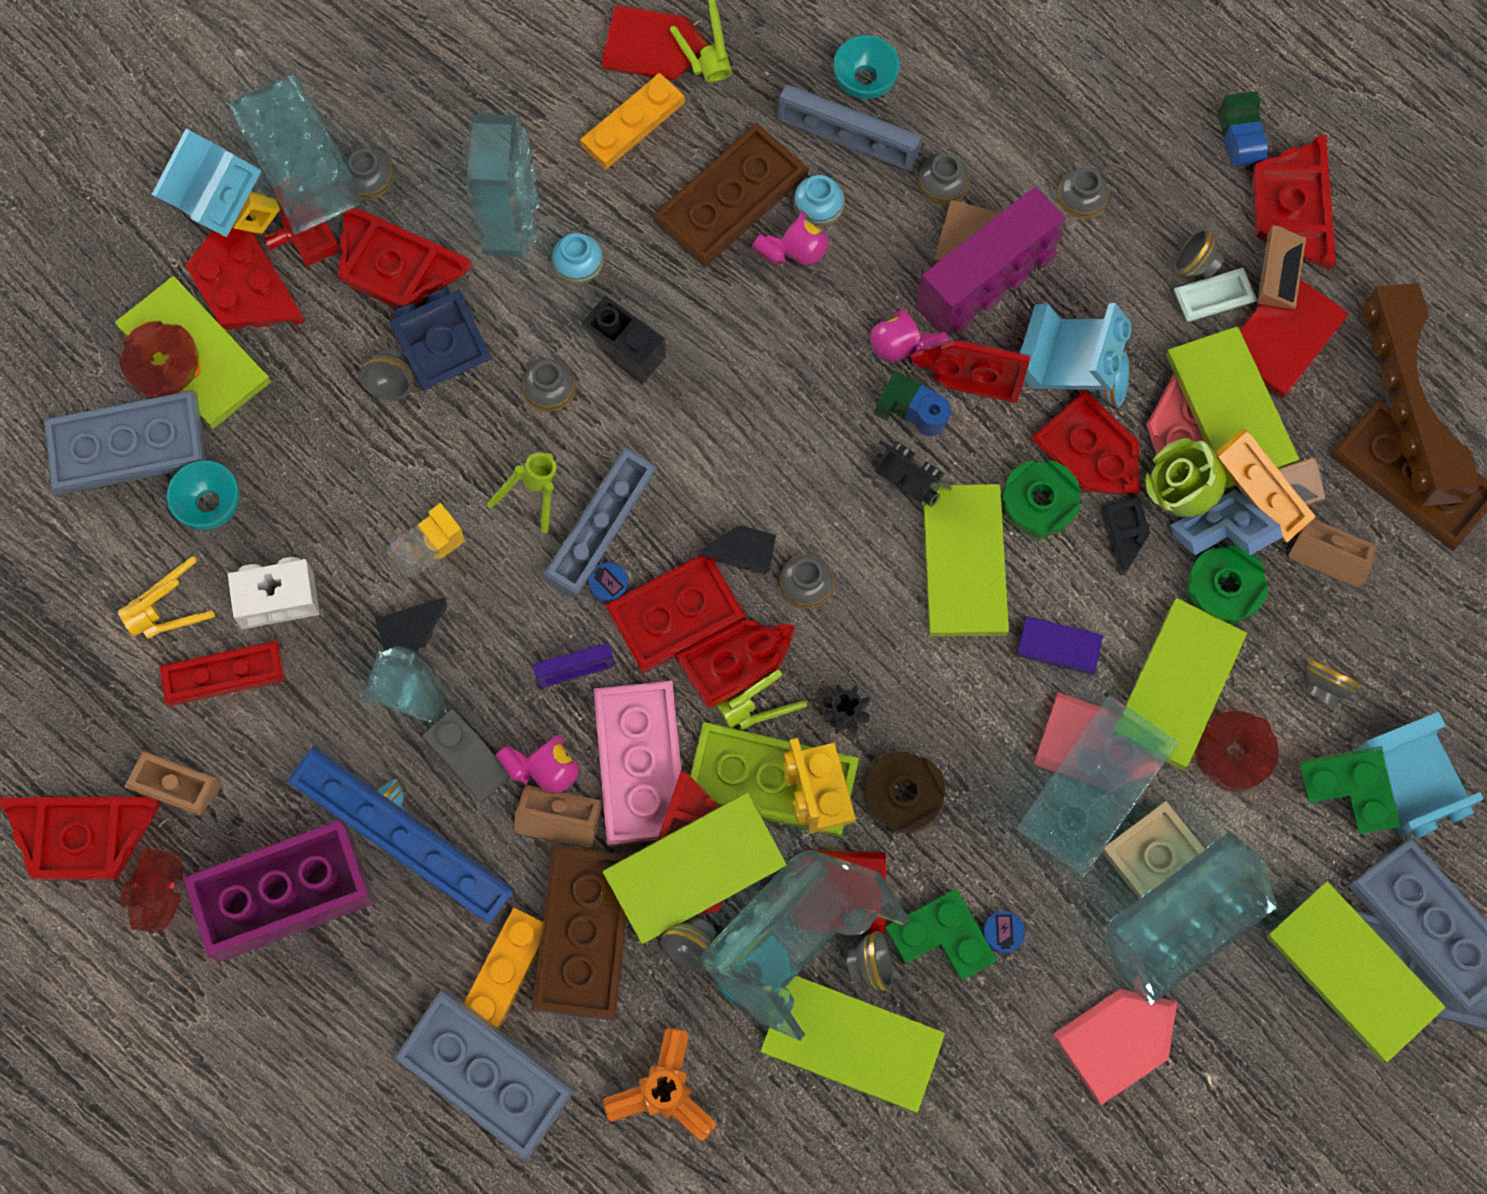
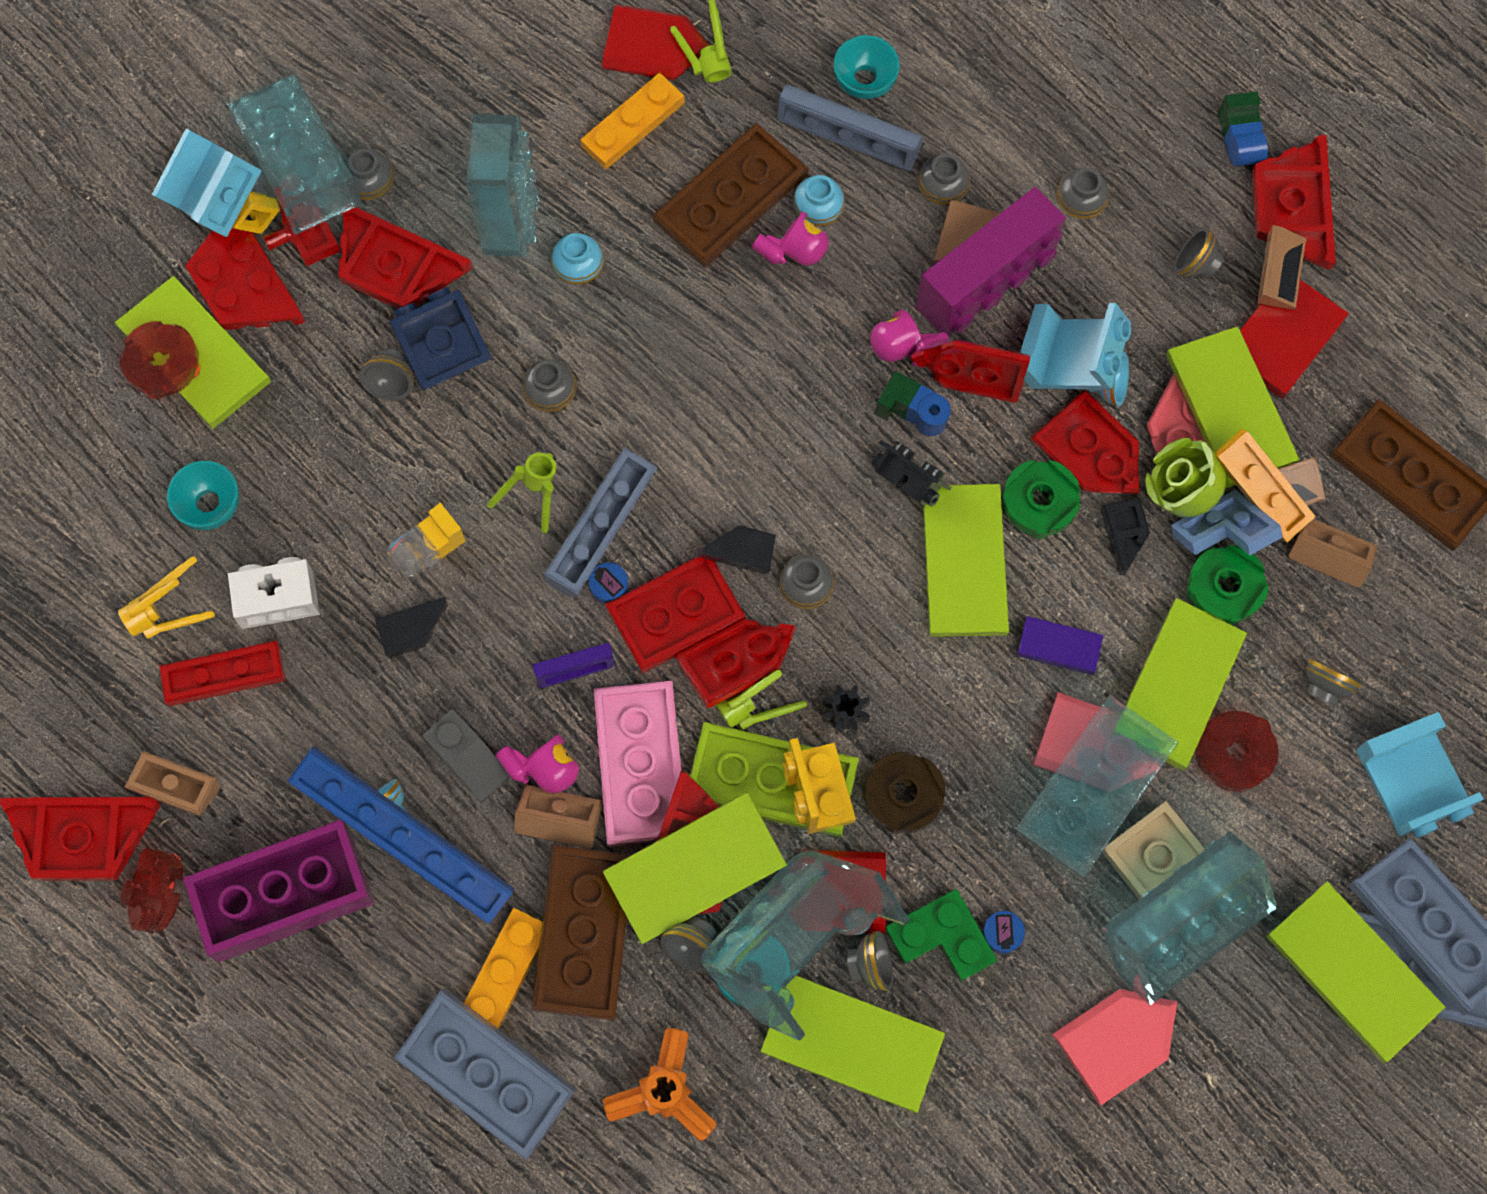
sand blue tile [44,390,206,495] -> none
clear light blue slope [363,646,449,724] -> none
black slope [582,295,666,384] -> none
light aqua tile [1174,268,1257,322] -> none
green plate [1300,746,1401,834] -> none
reddish brown arch [1362,283,1481,506] -> none

